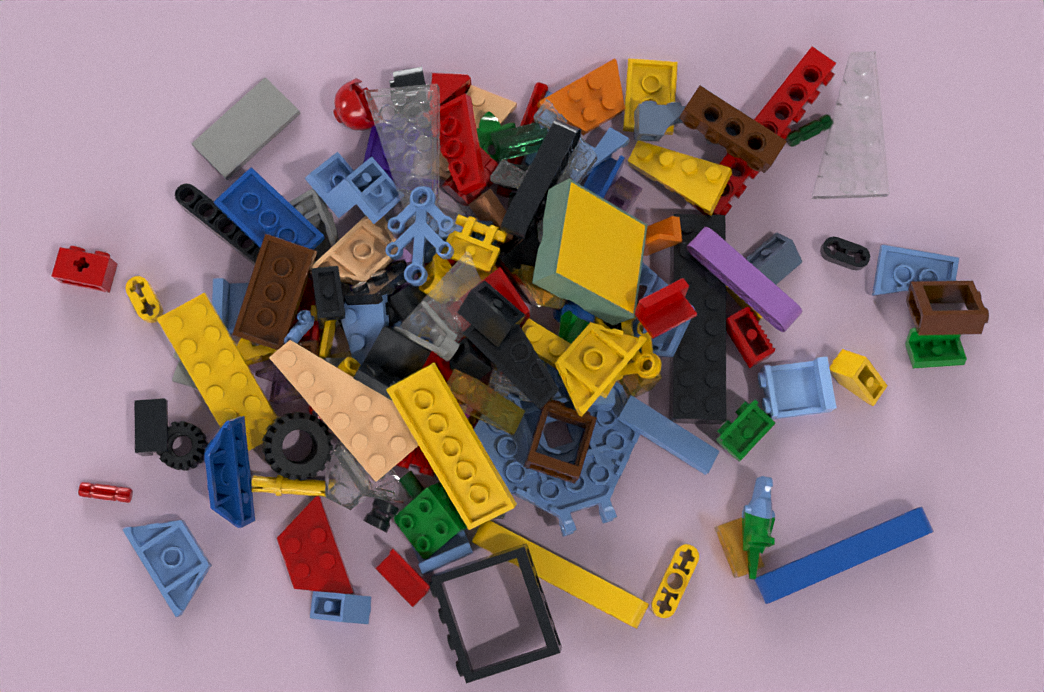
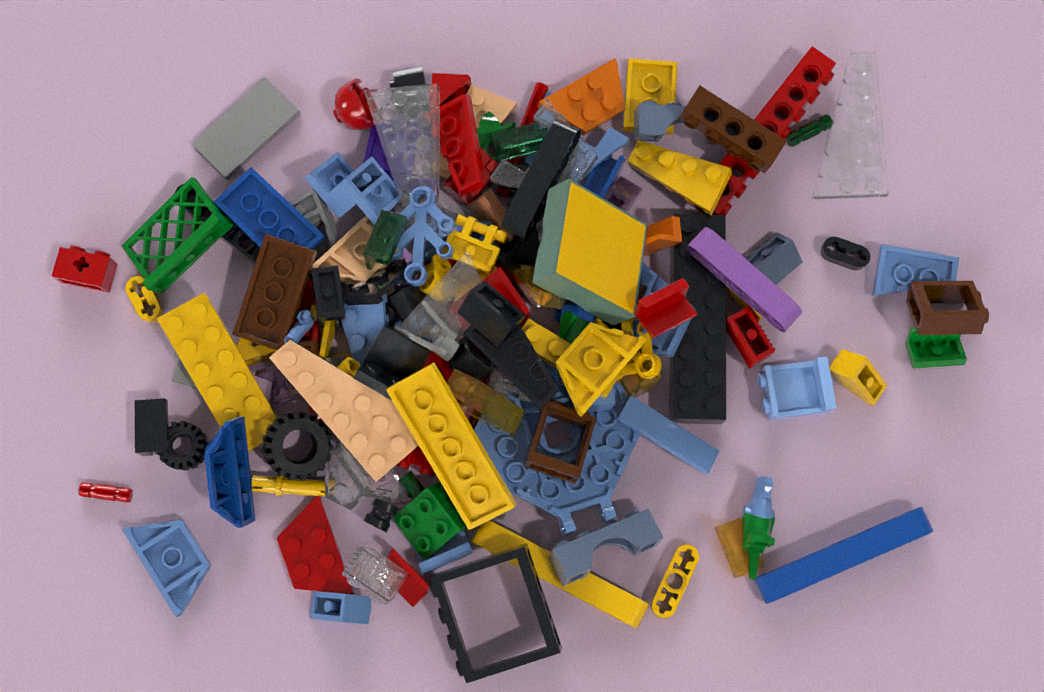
medium blue panel [212,278,249,335] -> none
green bracket [716,399,776,462] -> none
none -> green fence [122,177,233,293]
none -> clear brick [342,543,409,604]
none -> clear green panel [363,210,408,270]
none -> sand blue arch [548,509,663,586]

